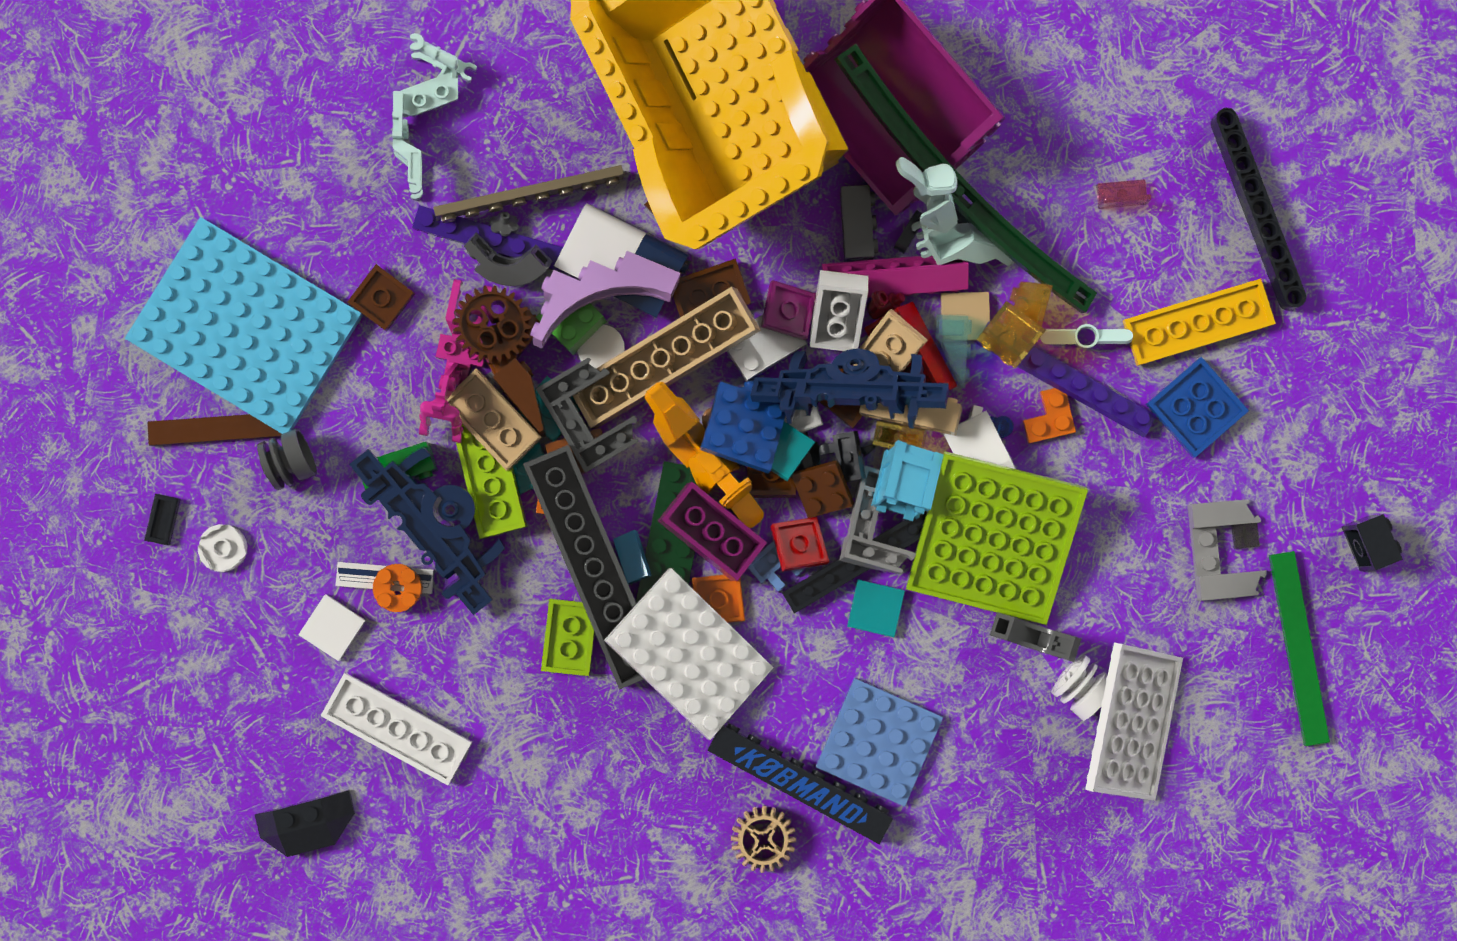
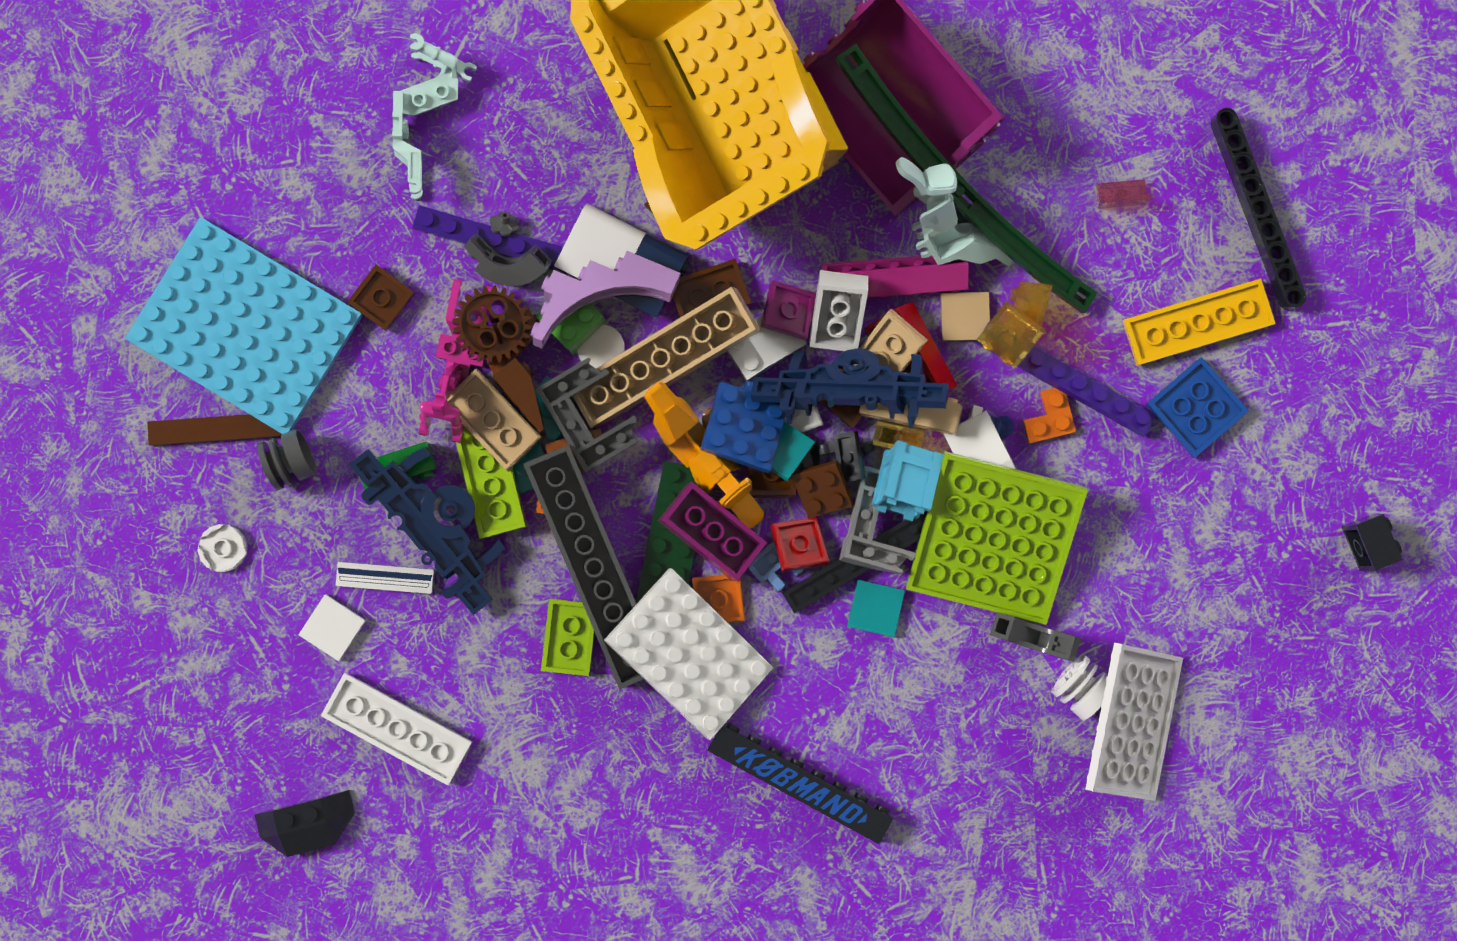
black tile [144,494,181,546] -> none
orange plate [373,564,423,612] -> none
dark tan plate [433,165,624,223] -> none
dark azure tile [613,530,652,584] -> none
tan gear [731,805,796,873] -> none
medium blue plate [815,678,943,807] -> none
dark grey brick [840,185,878,262] -> none
dark red plant [867,290,905,319] -> none
black beam [894,210,923,254] -> none
clear light blue slope [935,314,972,388] -> none
light aqua piece [1040,324,1133,350] -> none
light grey wedge [1187,499,1266,601] -> none
clear smoke tile [1231,523,1260,549] -> none
green tile [1269,551,1330,746] -> none

